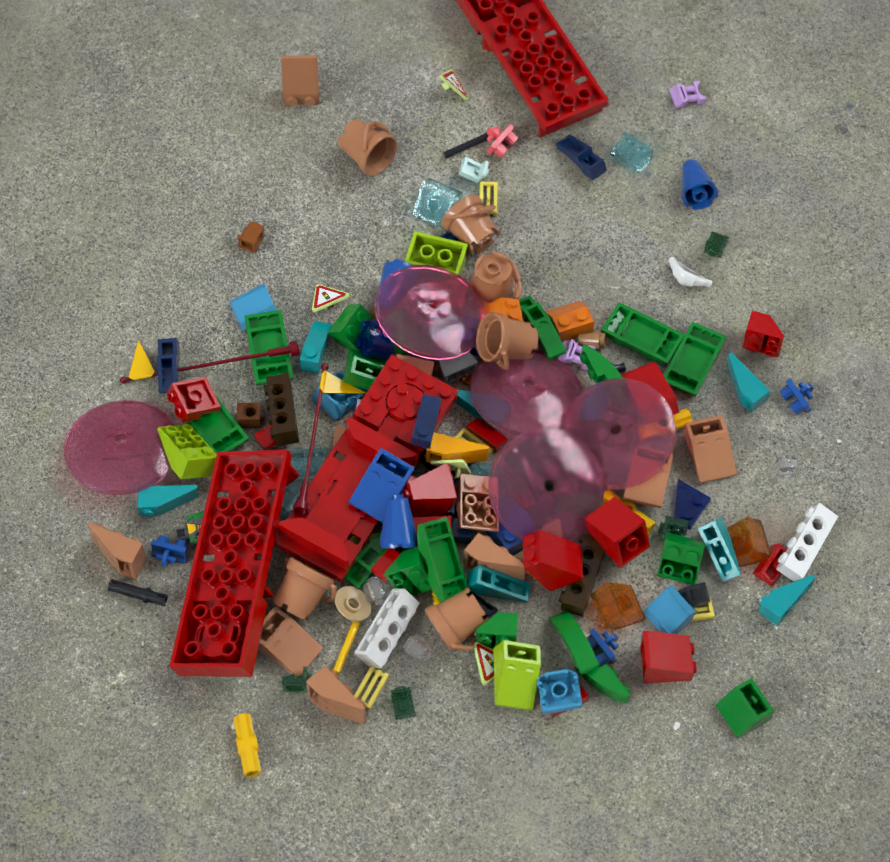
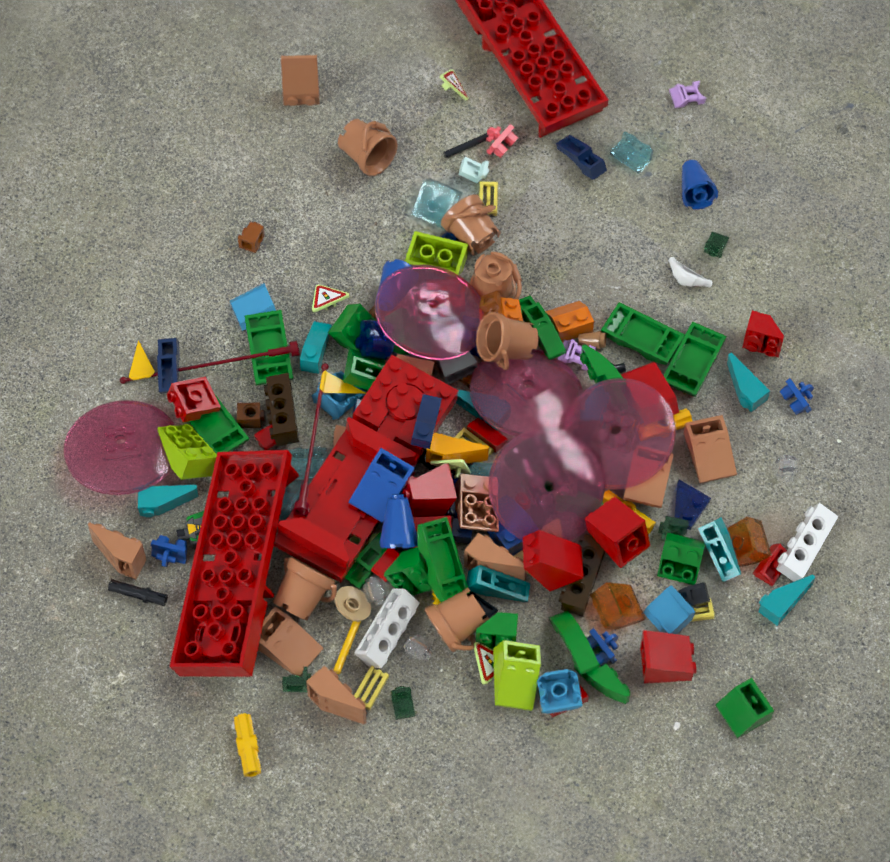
none -> dark orange slope [479,290,502,319]

